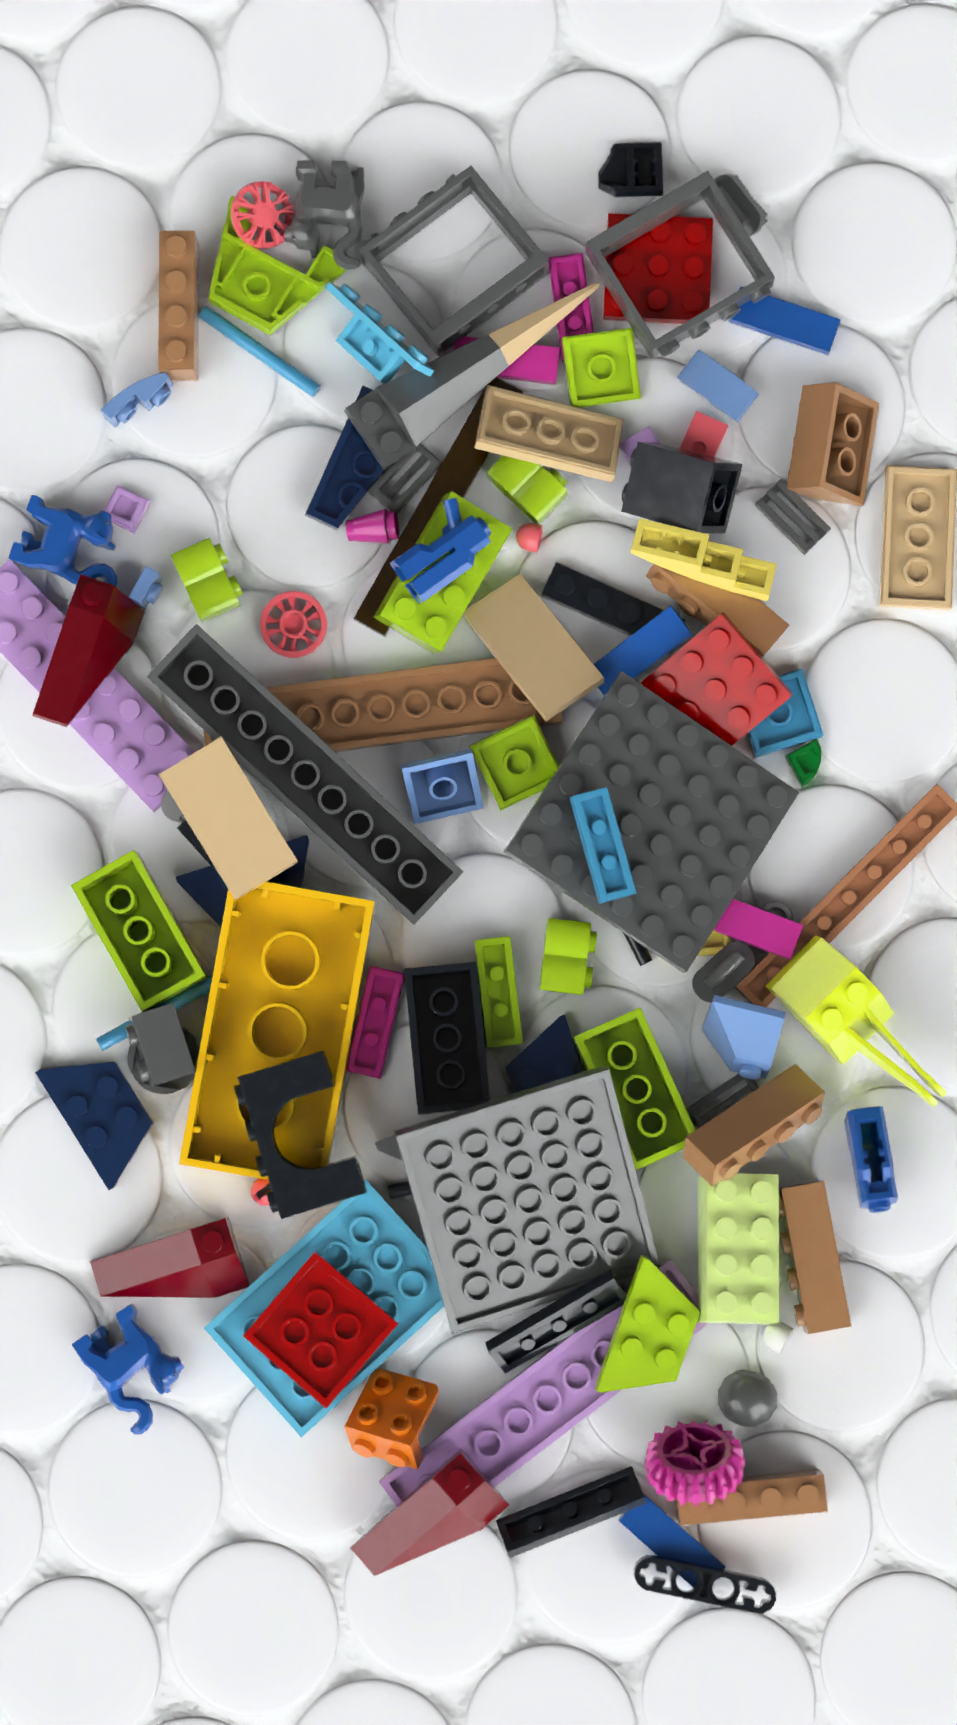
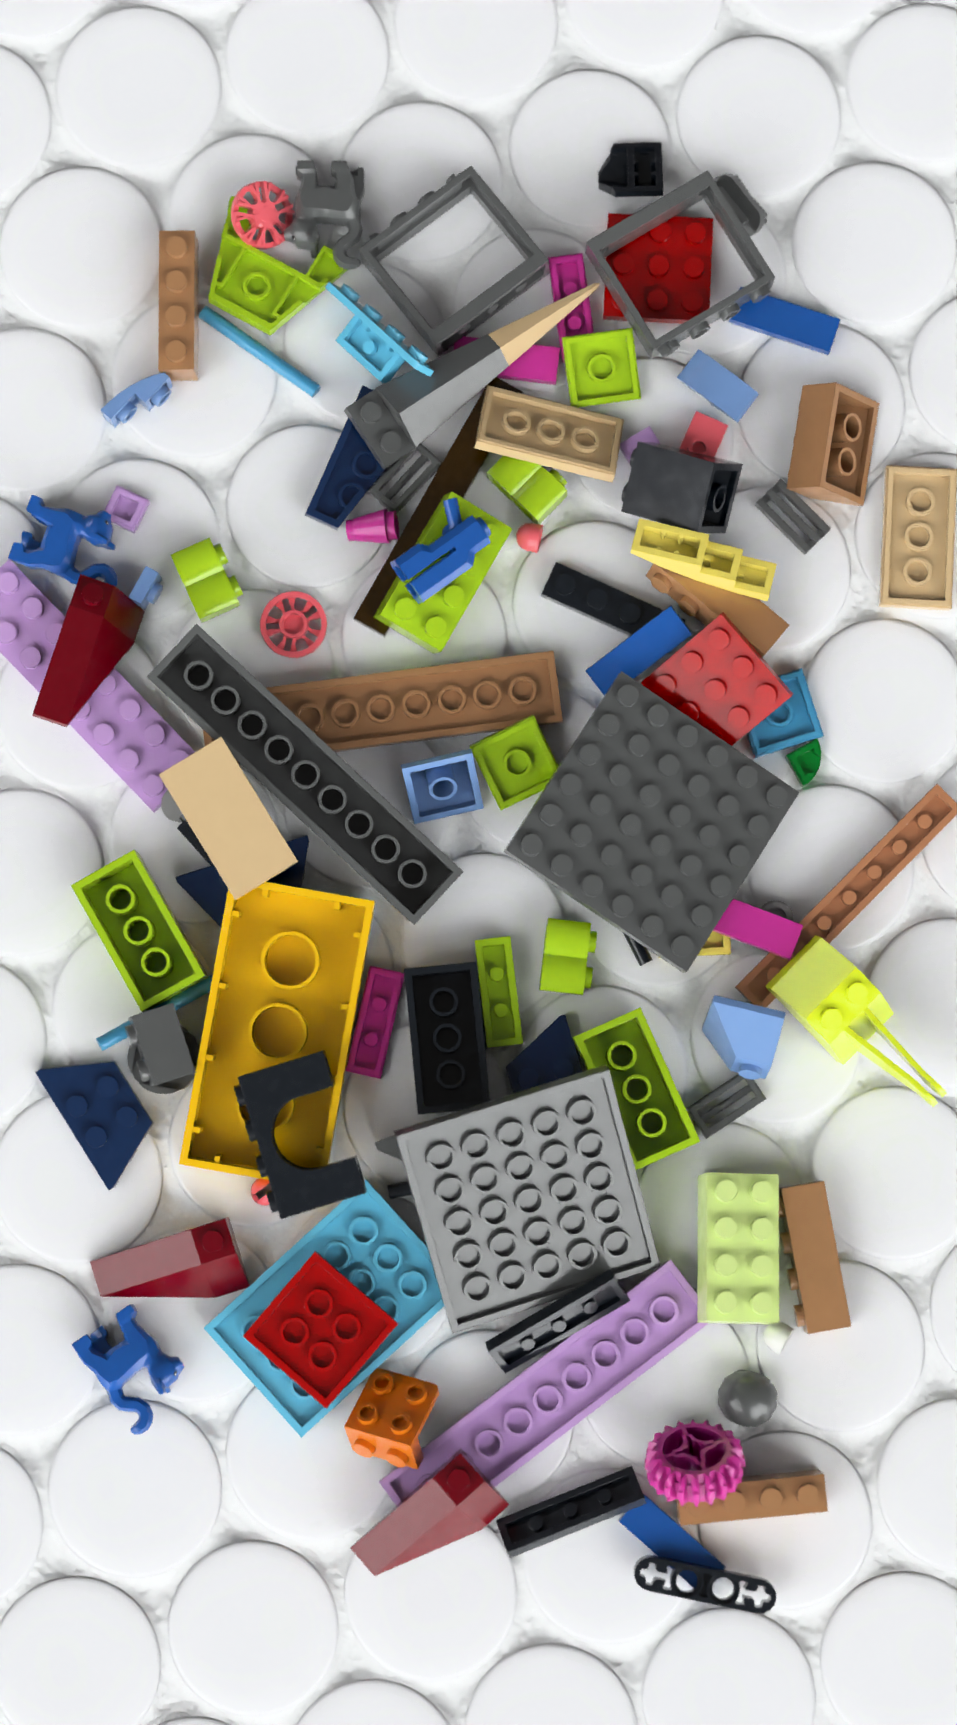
tan tile [463,574,604,721] -> none
dark azure plate [569,787,637,904] -> none
lime wing [594,1255,701,1393] -> none
medium nougat brick [683,1064,825,1186] -> none
dark grey piece [692,941,755,1003] -> none
blue piece [844,1106,898,1213] -> none

